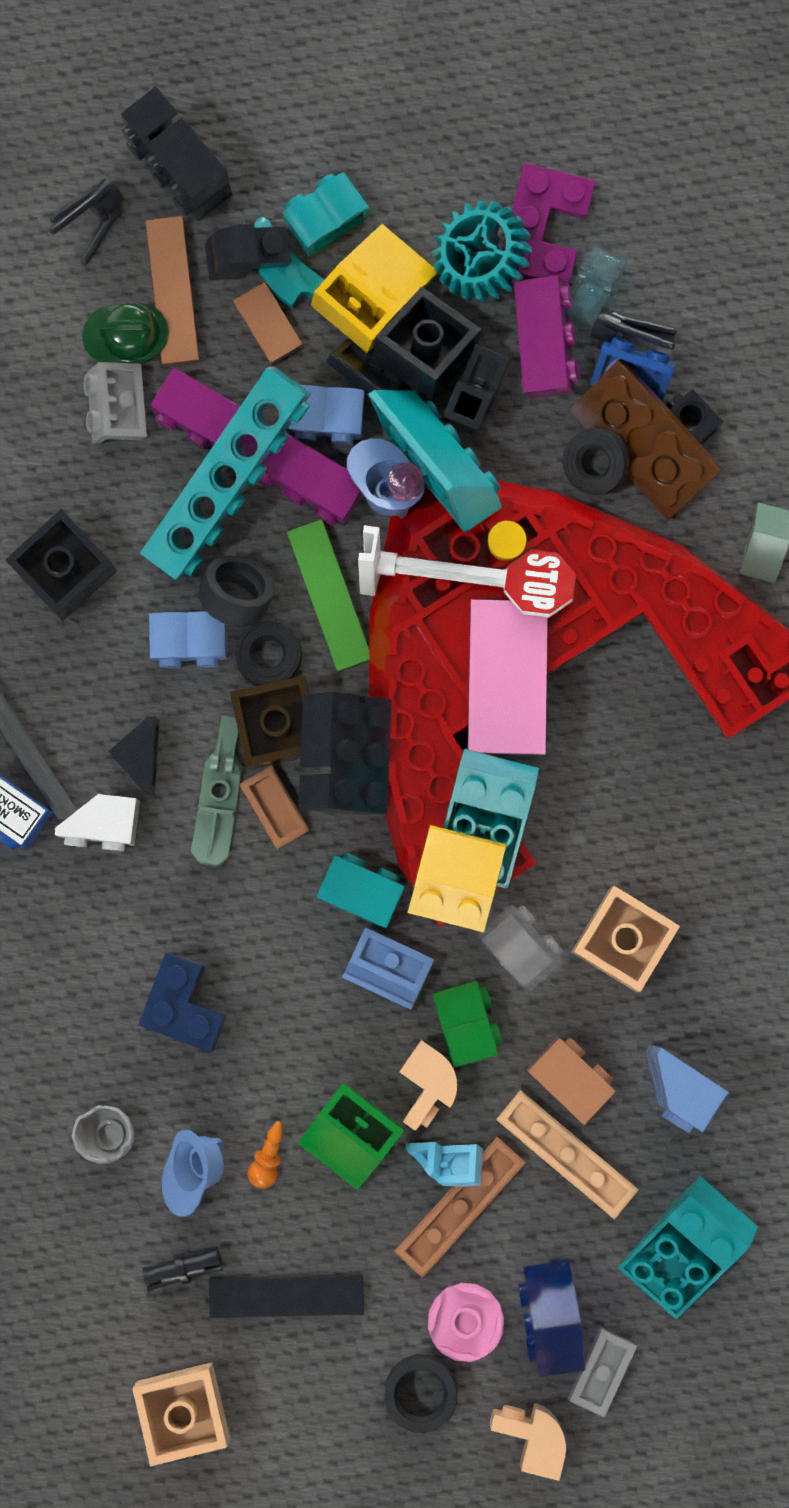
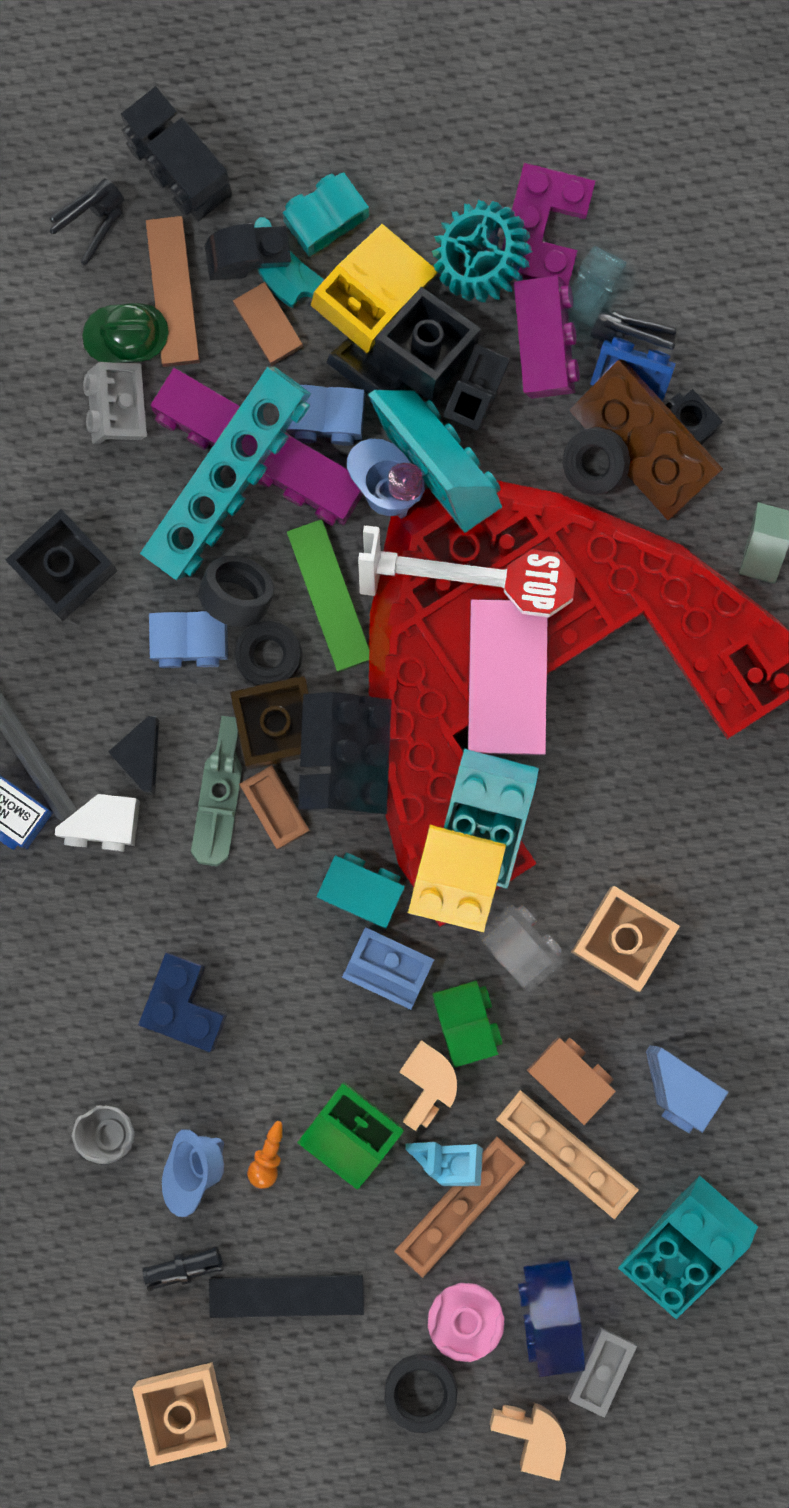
yellow tile [488,521,526,561] -> none

